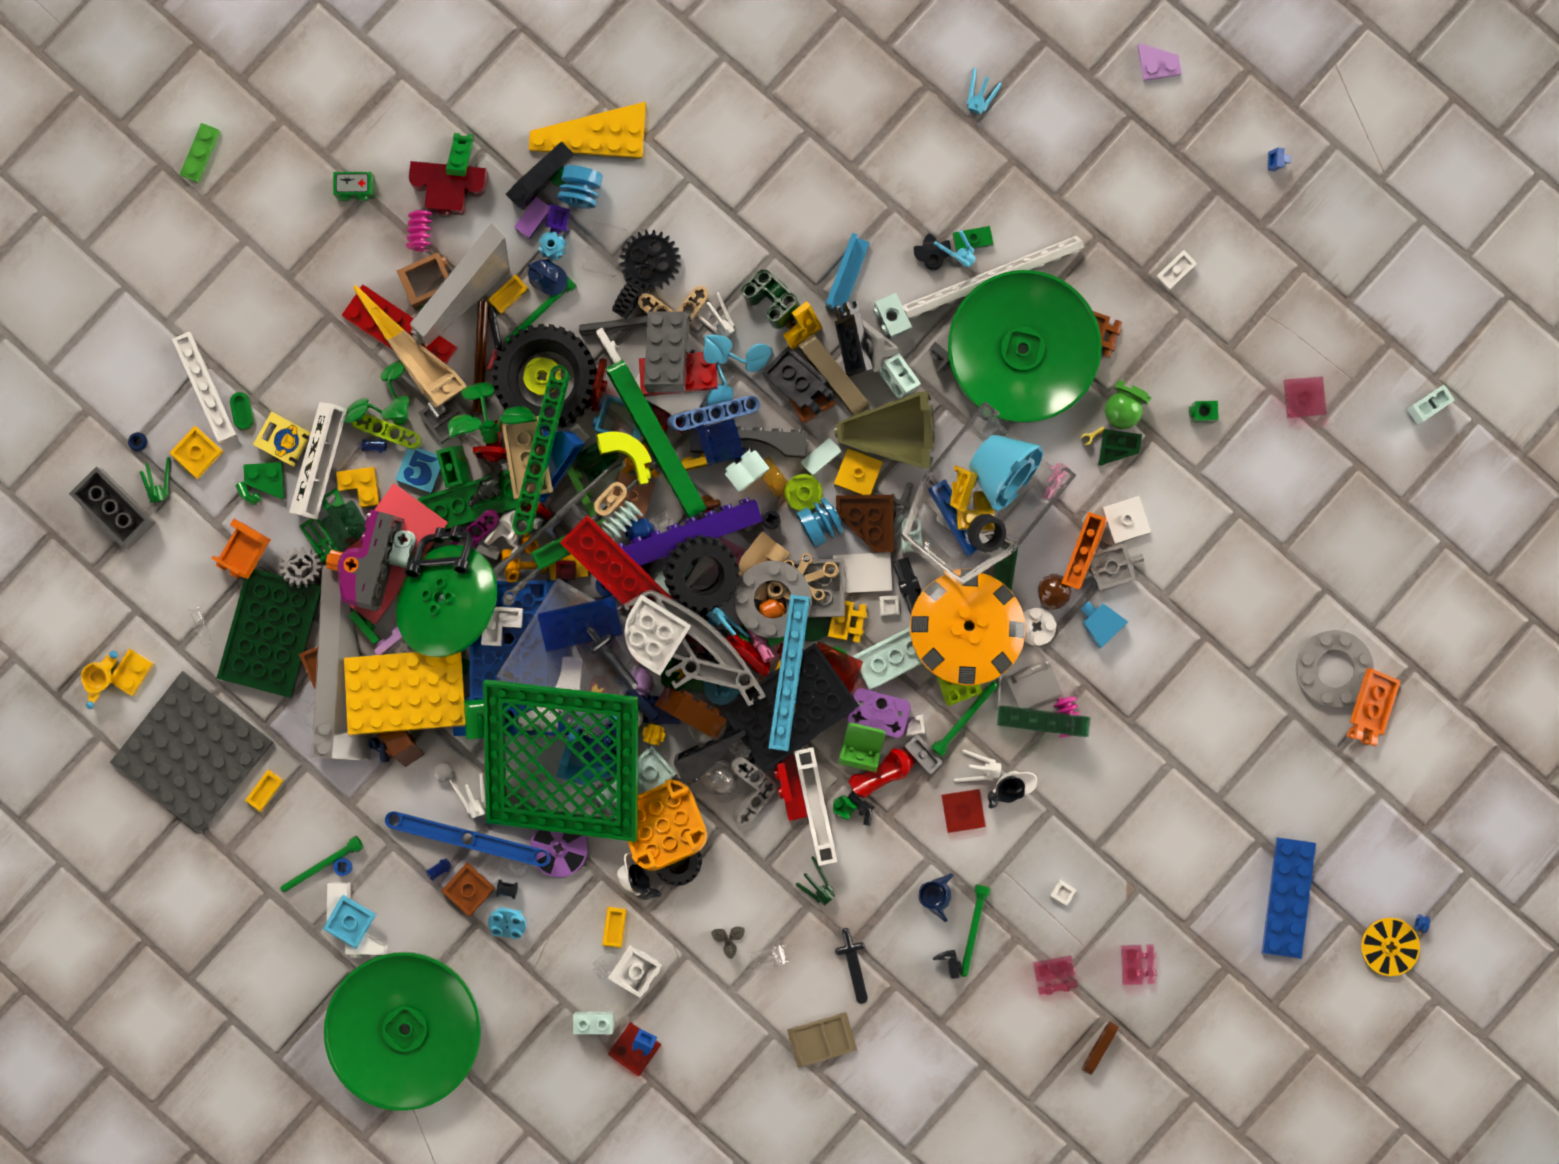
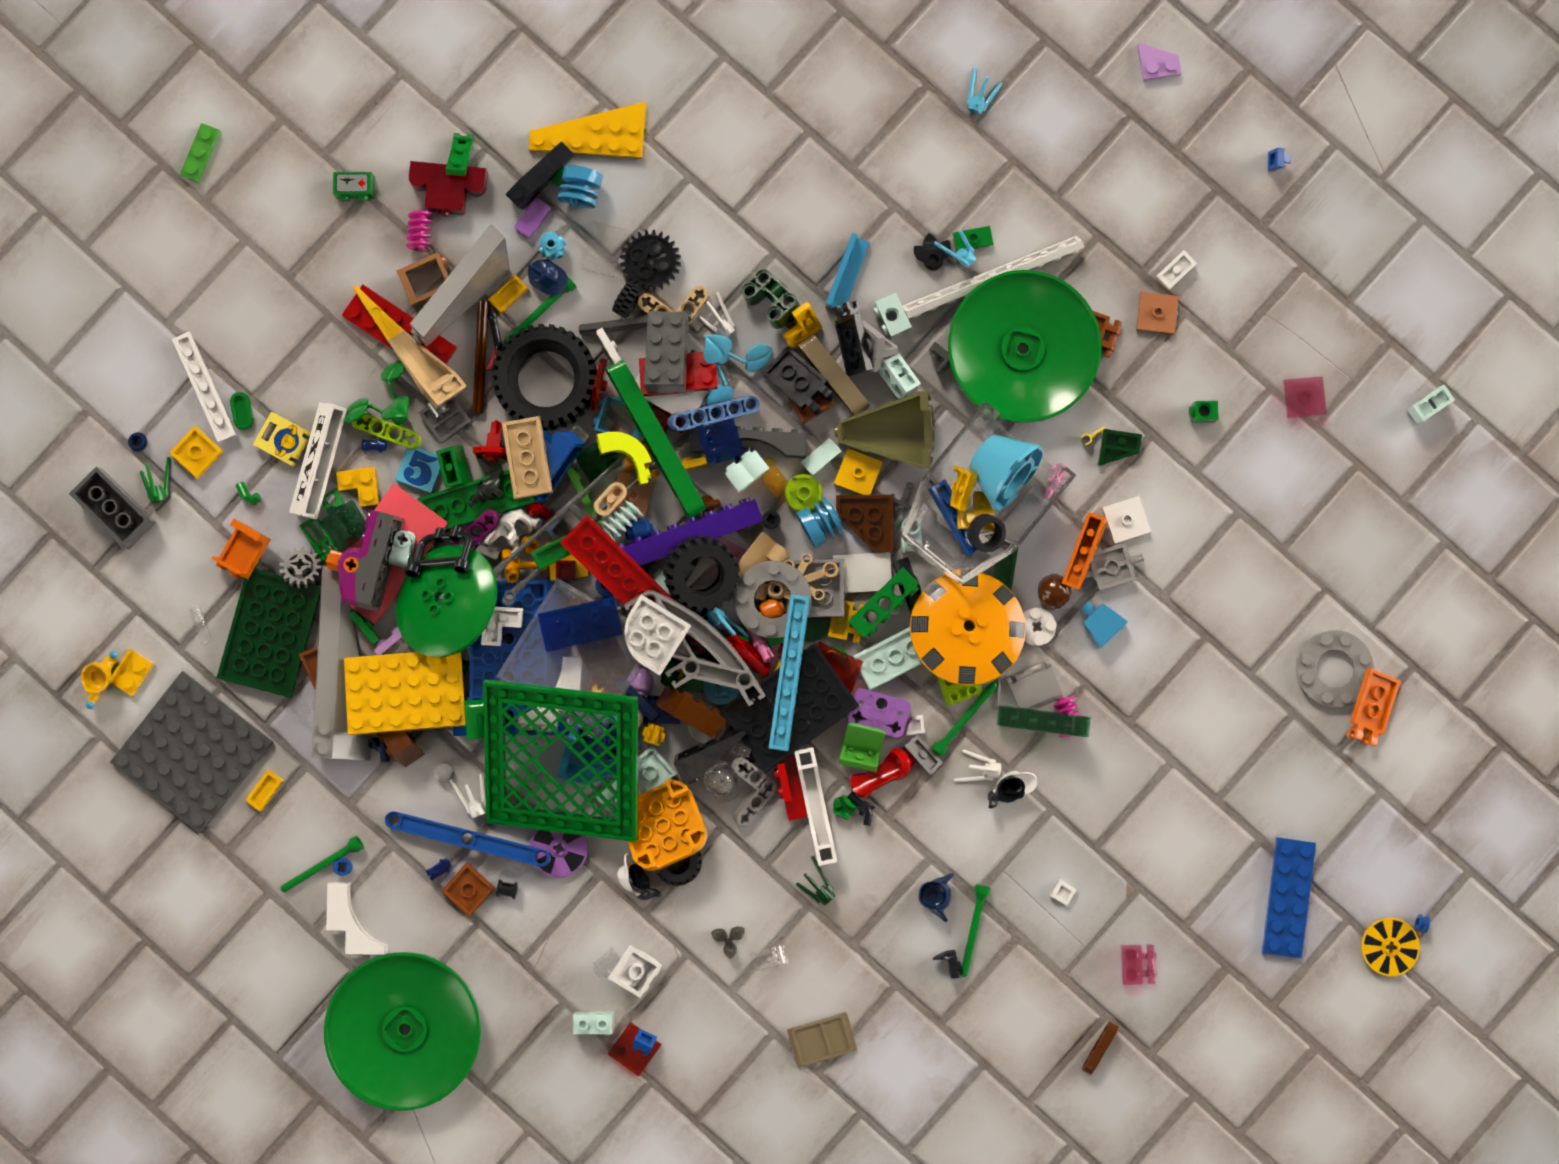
green wing [243,462,285,499] -> none
medium azure tile [323,895,377,949] -> none
green plant [448,382,537,444] -> none
medium azure plate [488,907,527,939] -> none
green beam [512,365,570,535] -> none
neon yellow plate [523,357,562,396] -> none
dark purple bracket [545,204,570,234] -> none
black sword [586,626,638,690] -> none
yellow tile [602,906,627,948] -> none
white tile [651,511,675,533] -> none
black sword [835,928,868,1004] -> none
clear red plate [941,789,986,833] -> none
clear pink plate [1033,955,1077,995] -> none
bright green tile [1104,380,1152,430] -> none
none -> green brick [848,567,919,638]
none -> nougat plate [1136,292,1179,335]

